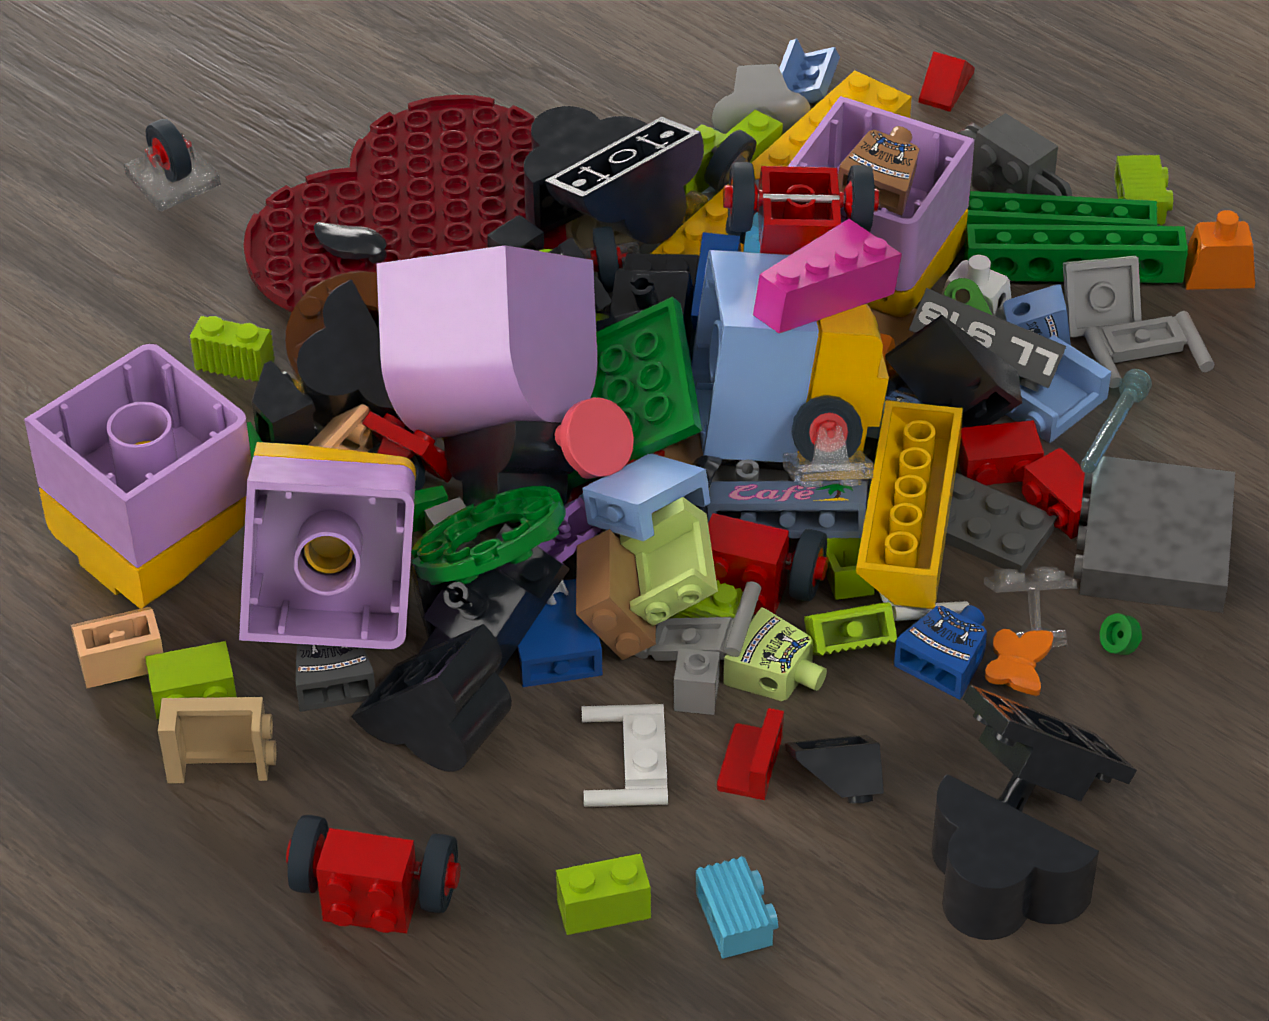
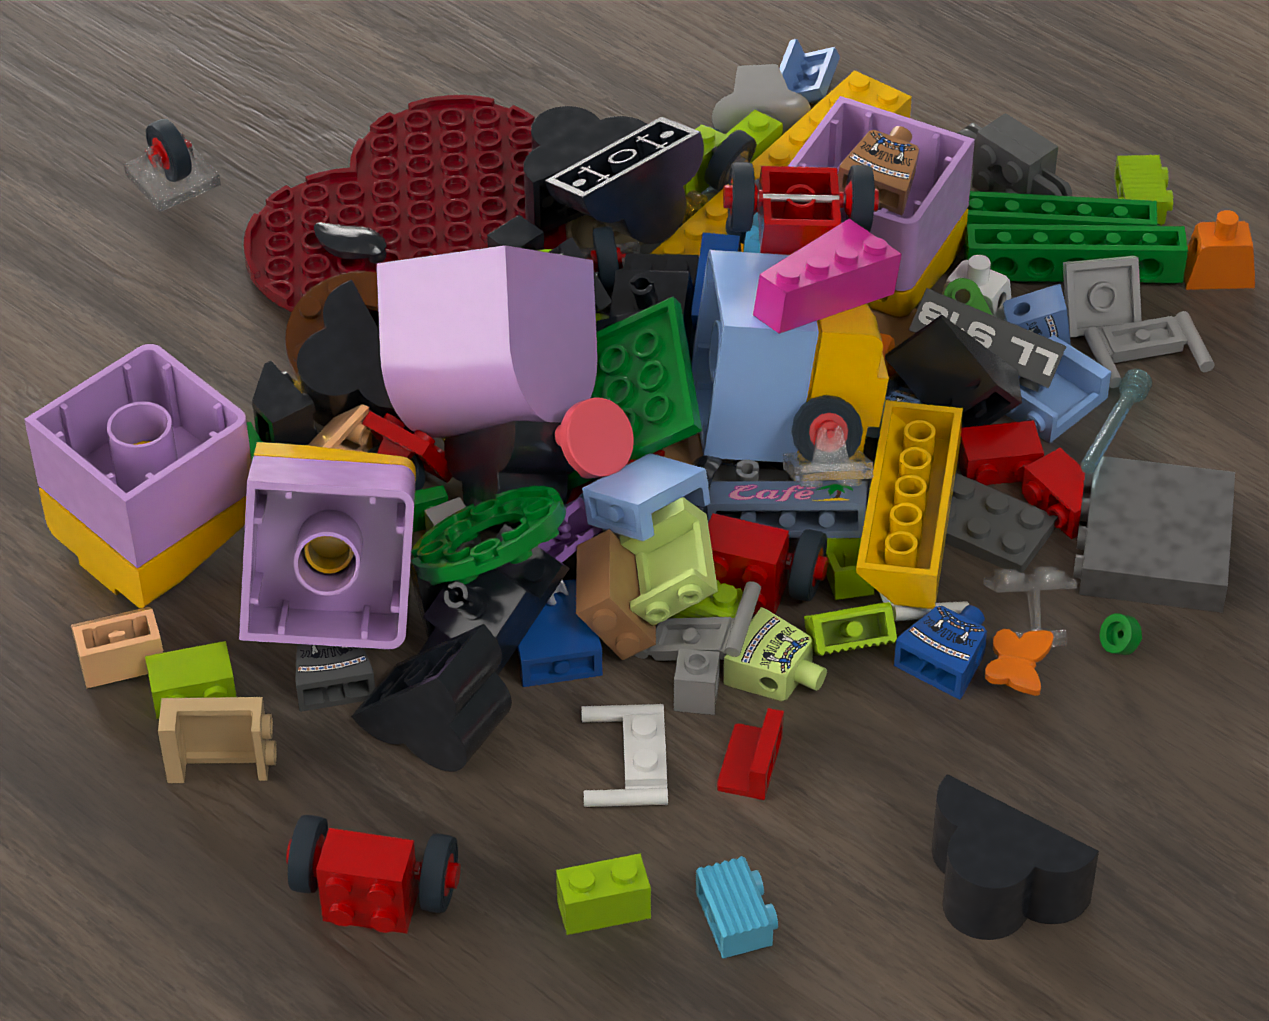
lime brick [190,316,275,382] -> none
black slope [785,735,884,803] -> none
red slope [919,51,975,112] -> none
black brick [963,685,1137,812] -> none

